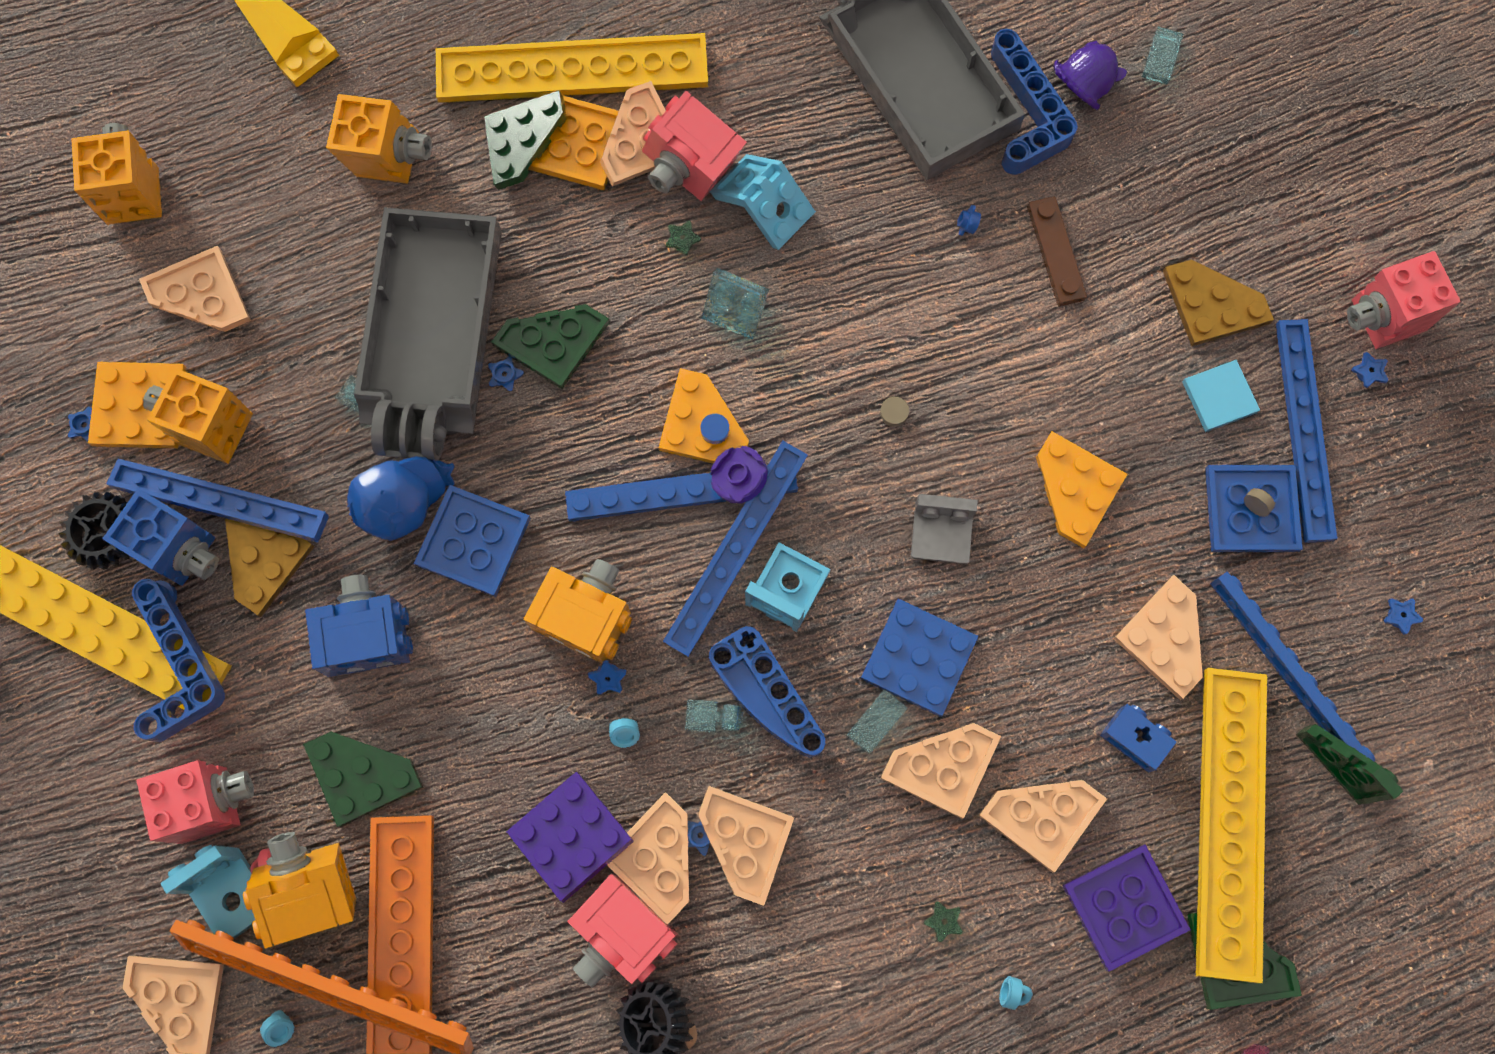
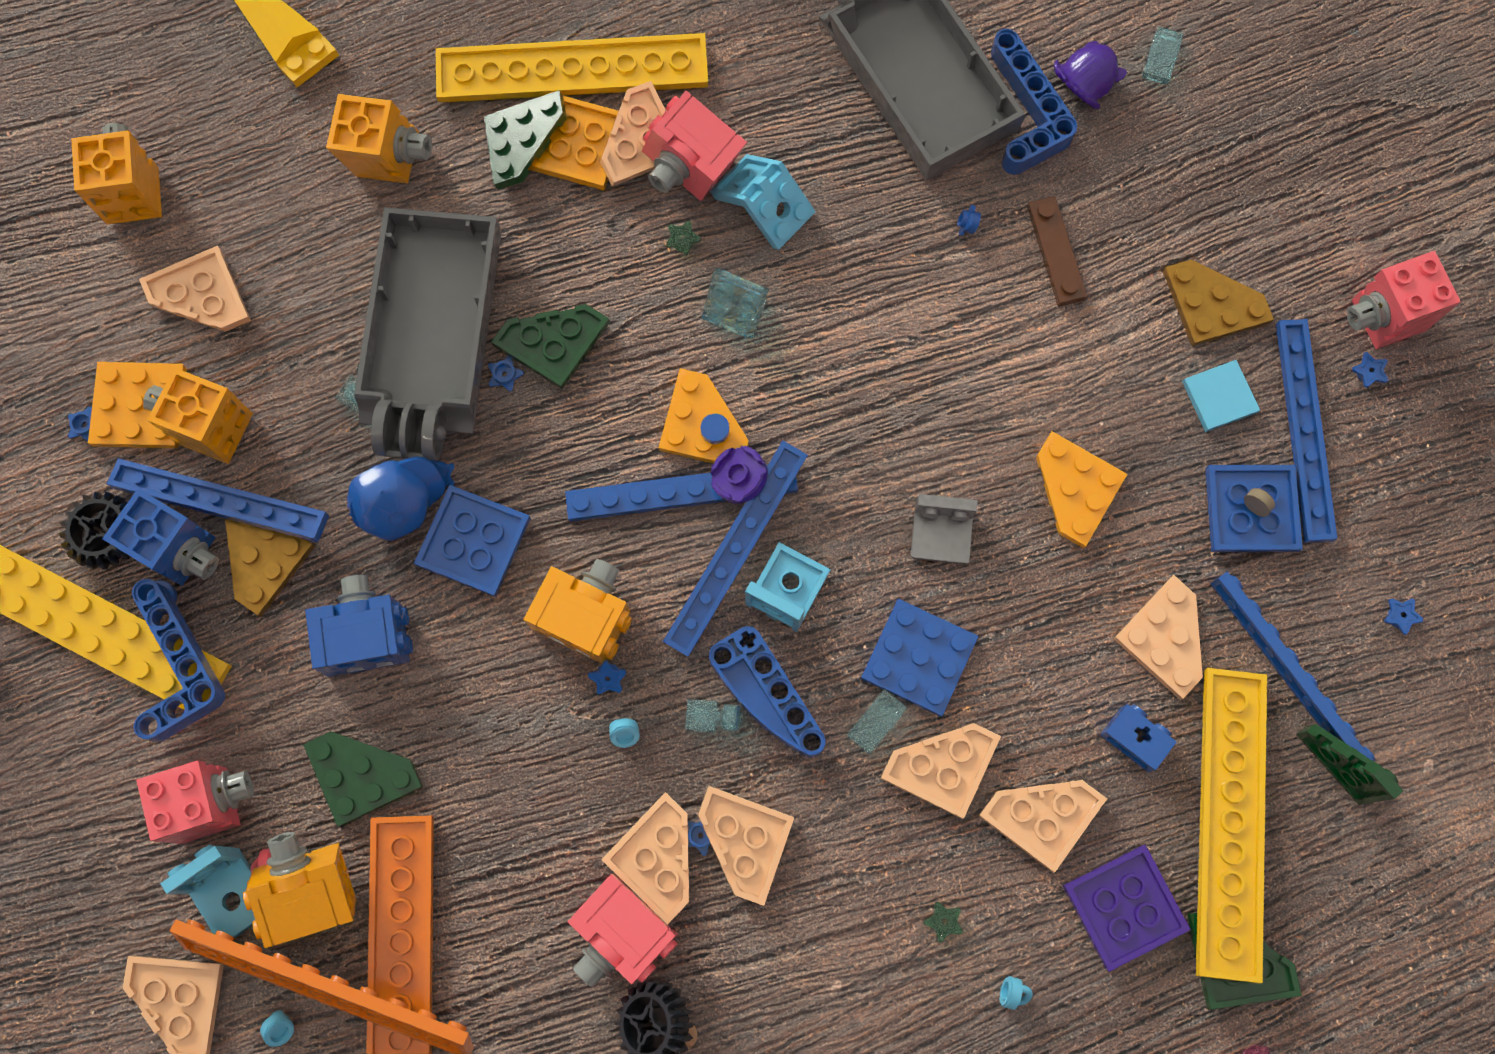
dark purple plate [506,771,634,903] -> none
dark tan tile [880,397,909,427] -> none

